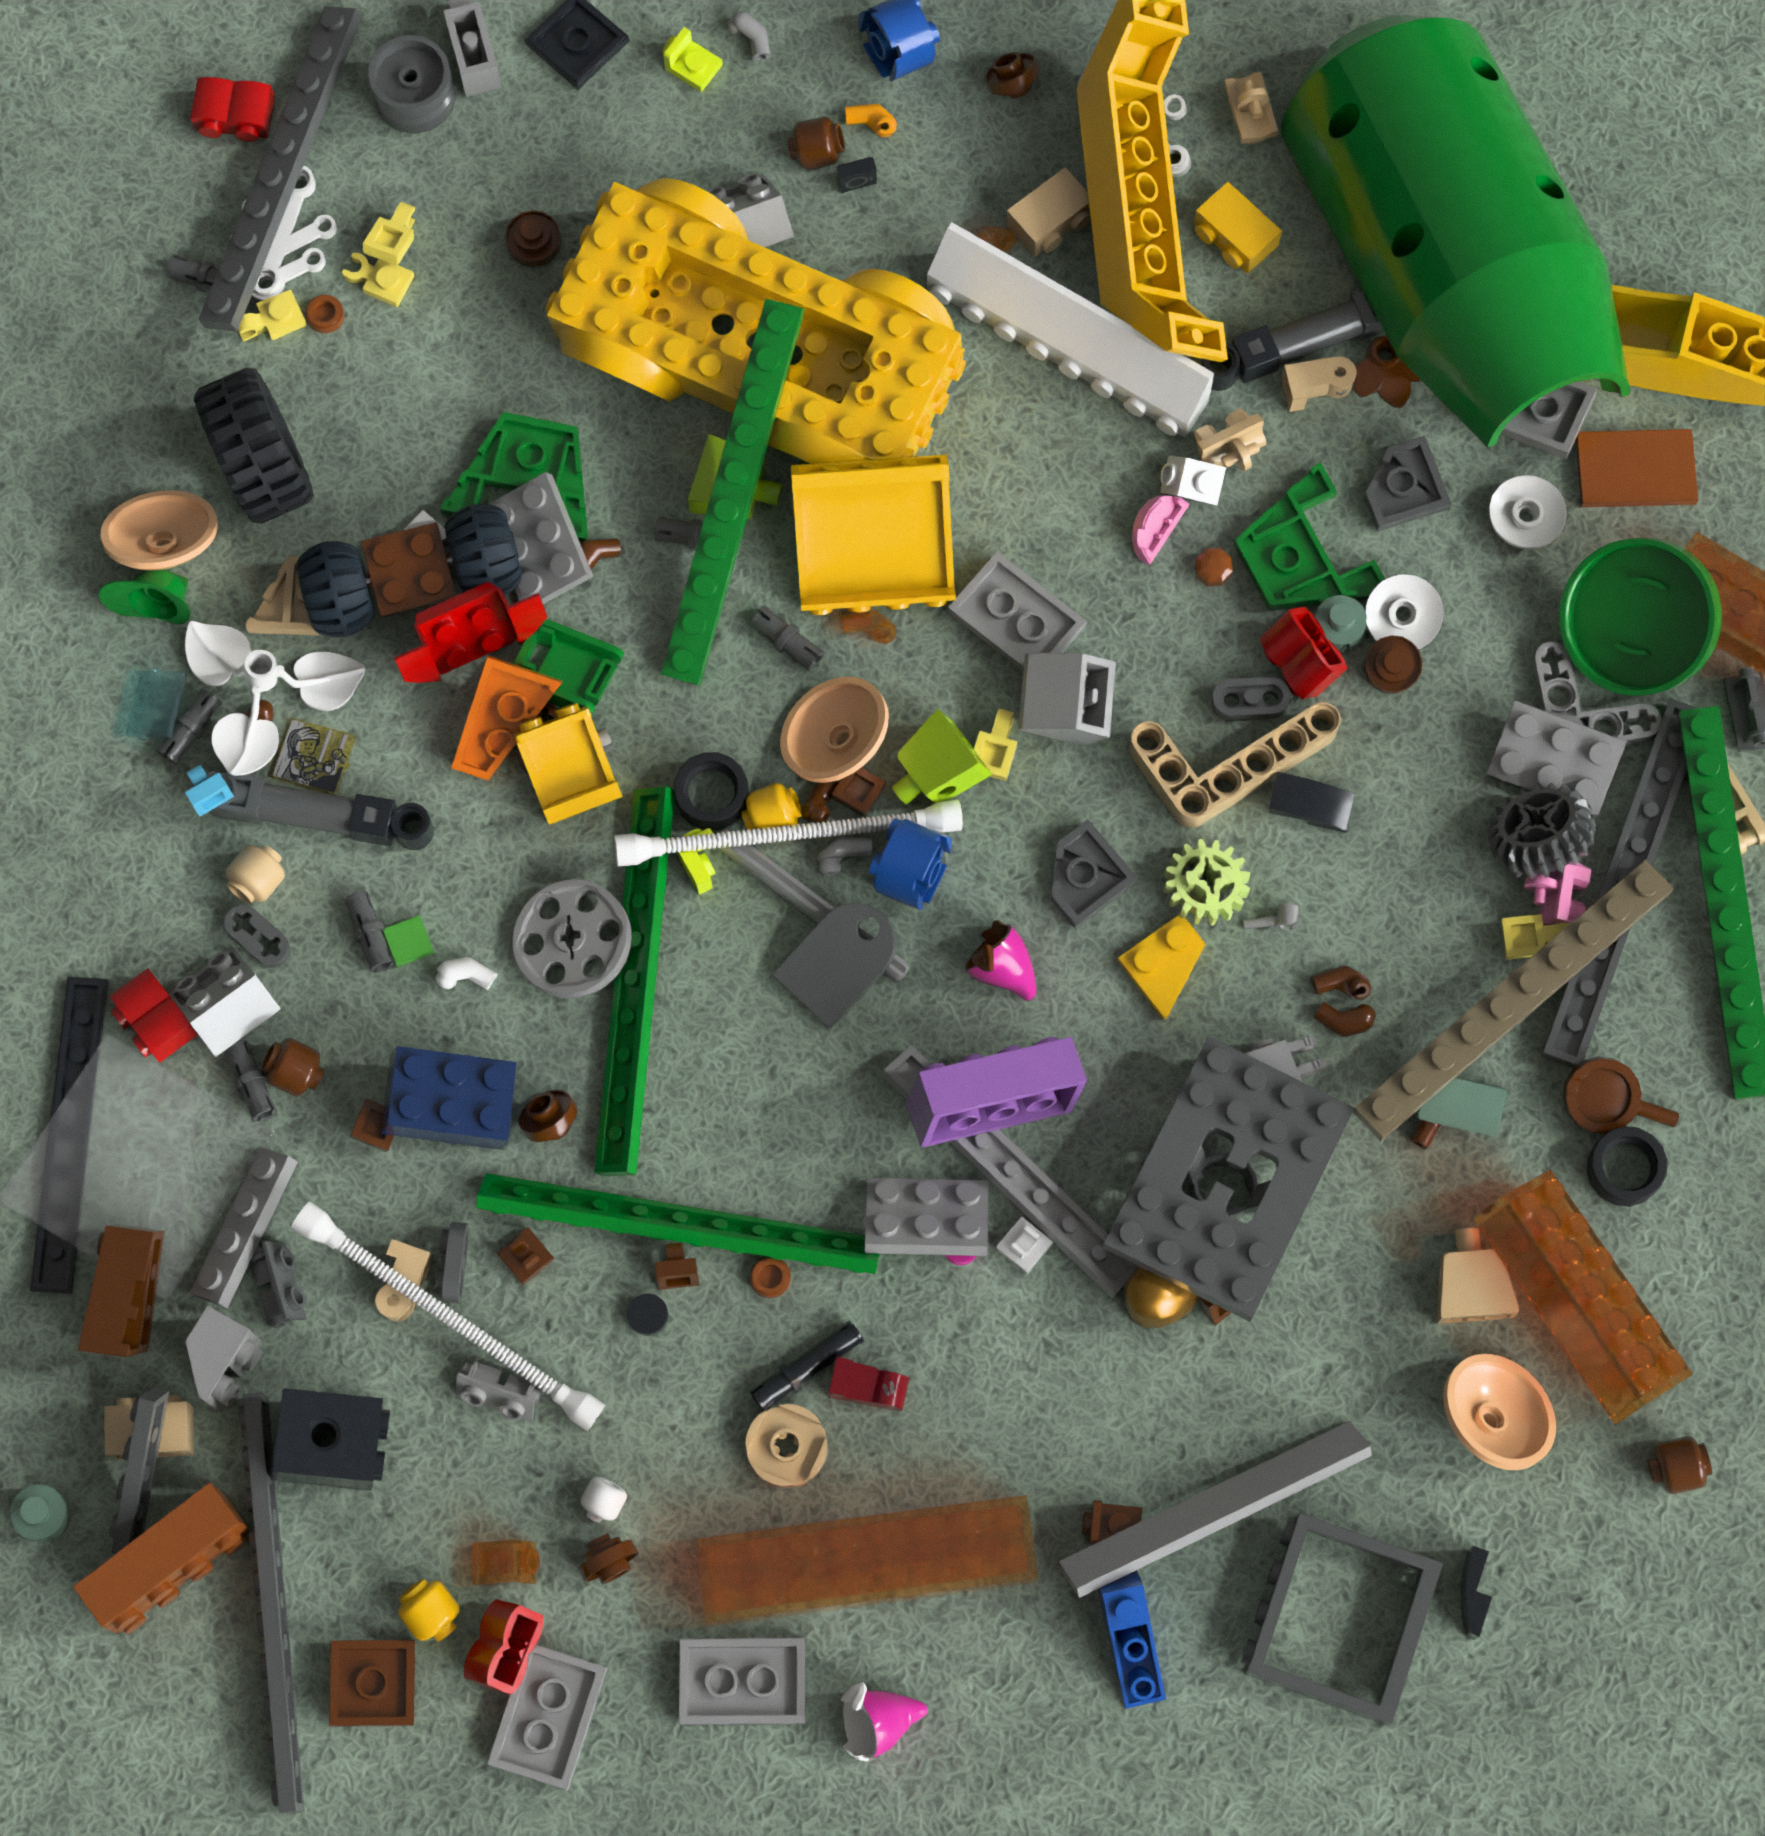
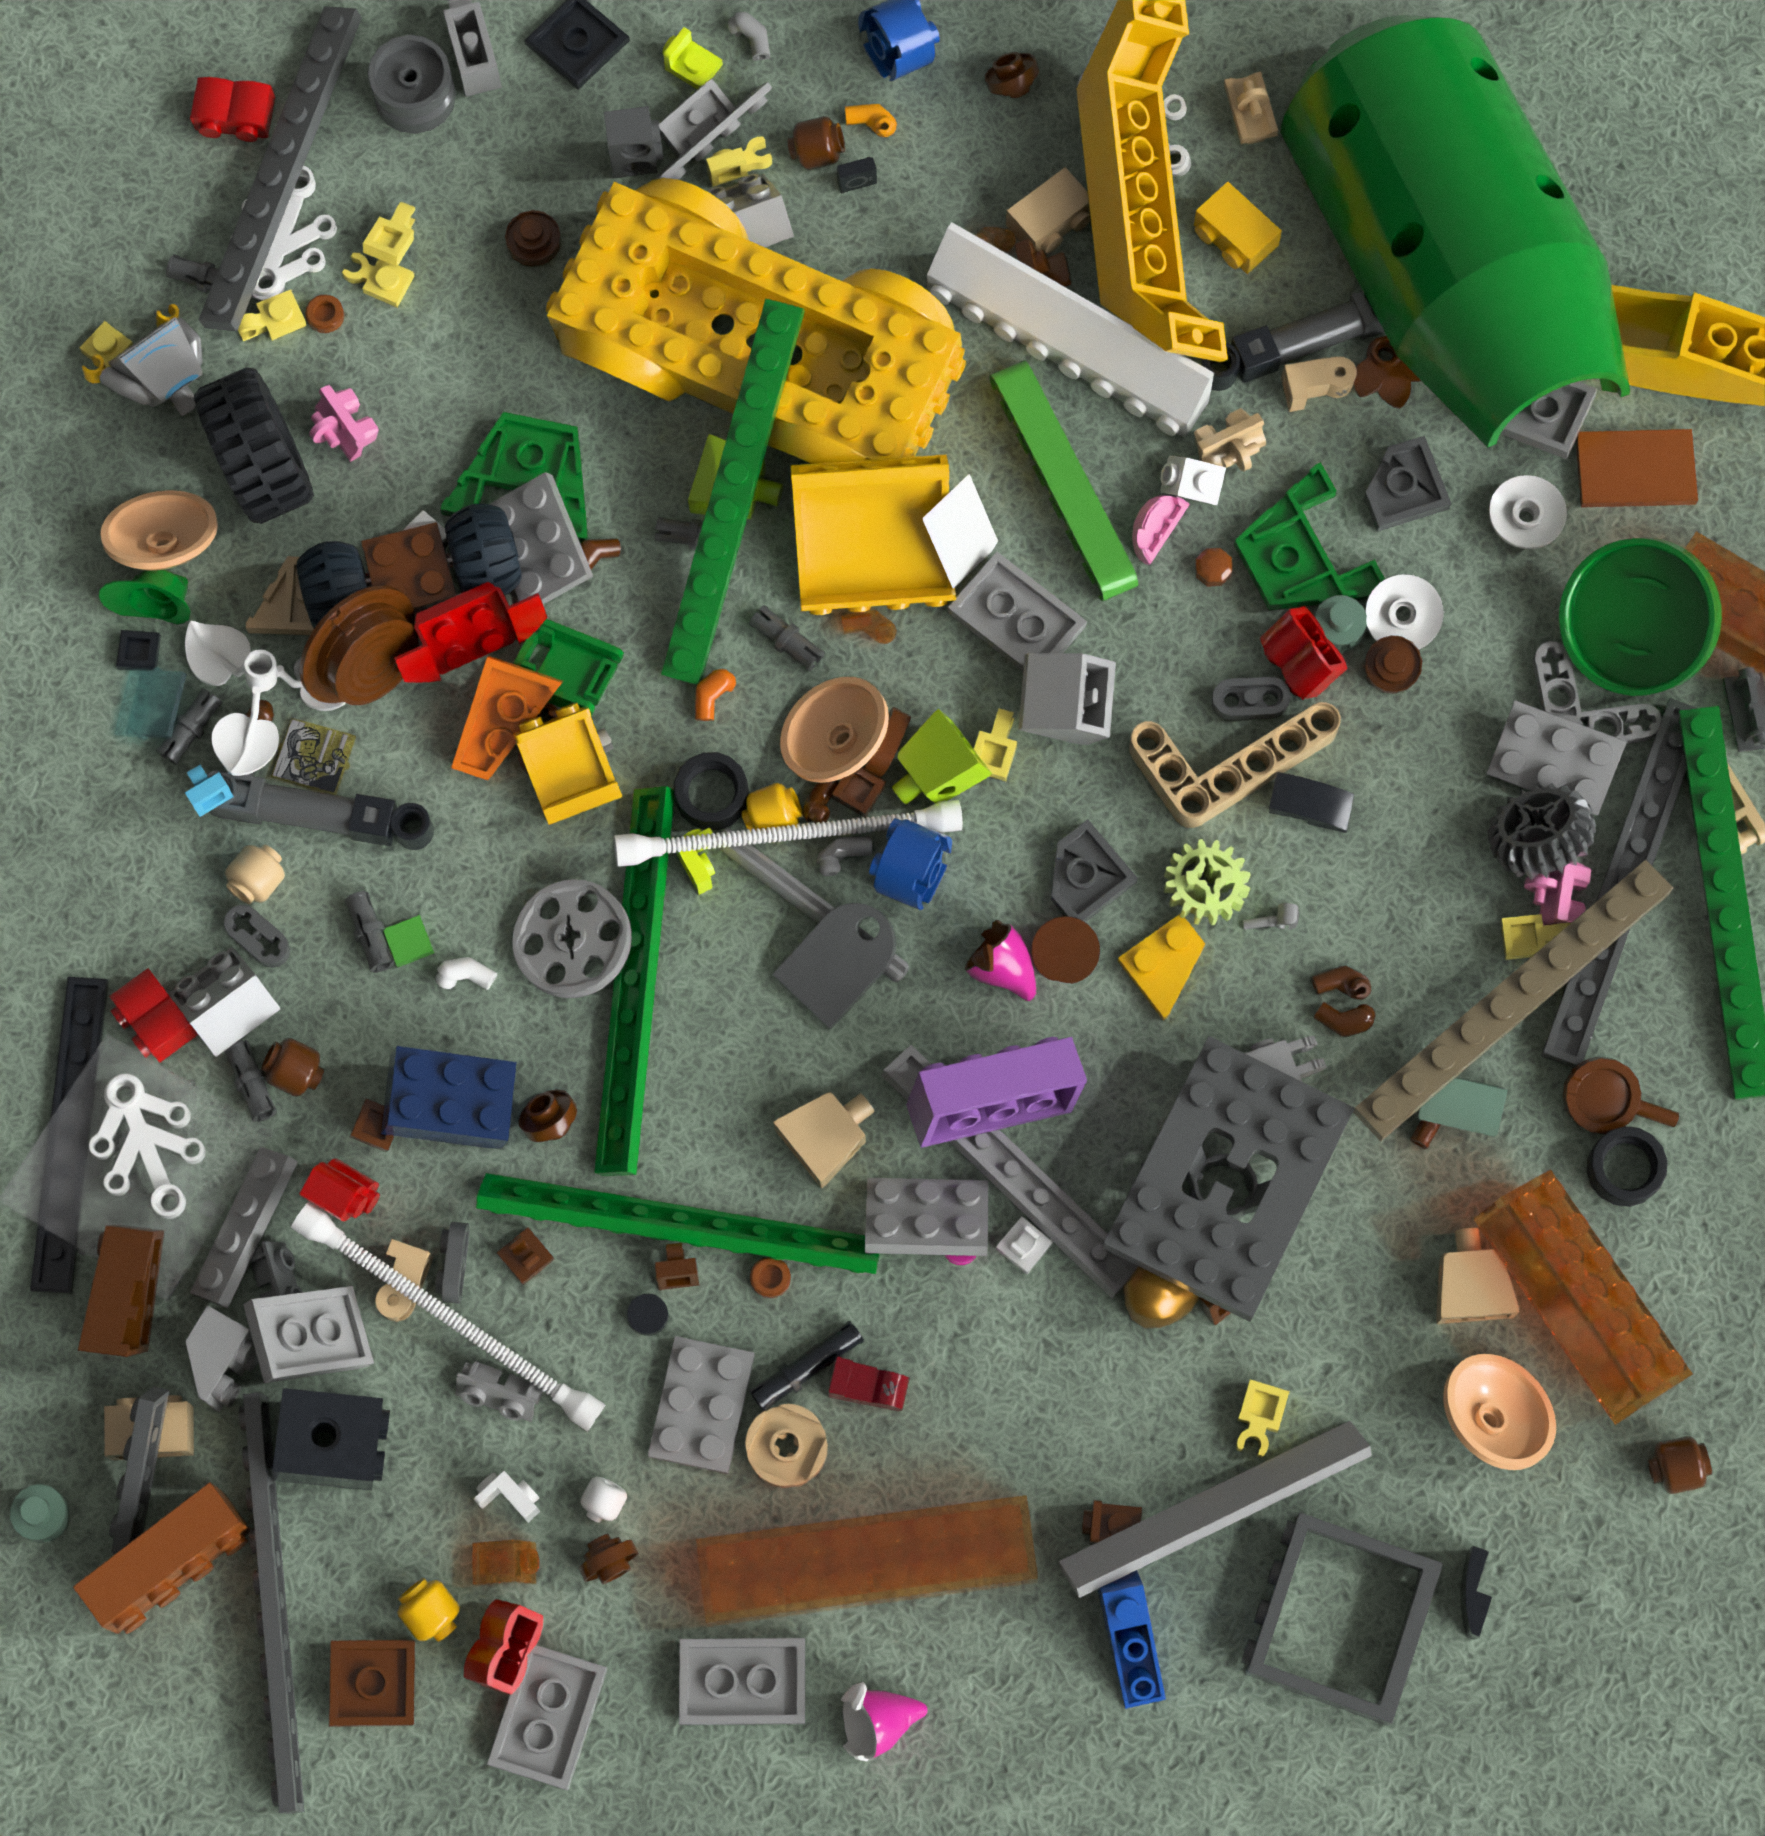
none -> light yellow plate [80,321,133,368]
none -> light grey torso [82,304,203,416]
none -> white plant [89,1074,206,1219]
none -> black tile [116,630,161,672]
none -> light grey plate [243,1286,374,1383]
none -> reddish brown piece [299,586,418,705]
none -> red brick [299,1158,380,1221]
none -> bright pink hips [309,385,379,462]
none -> white bracket [474,1471,540,1523]
none -> dark grey brick [604,106,664,179]
none -> light grey plate [648,1336,755,1474]
none -> light grey bracket [651,78,772,181]
none -> orange arm [695,669,736,721]
none -> light yellow plate [706,137,772,187]
none -> tan torso [773,1092,875,1189]
none -> reddish brown beam [863,706,911,778]
none -> white sticker [922,474,998,589]
none -> bright green beam [989,360,1138,602]
none -> reddish brown bracket [1015,238,1072,287]
none -> reddish brown piece [1032,916,1100,984]
none -> light yellow plate [1236,1379,1290,1458]

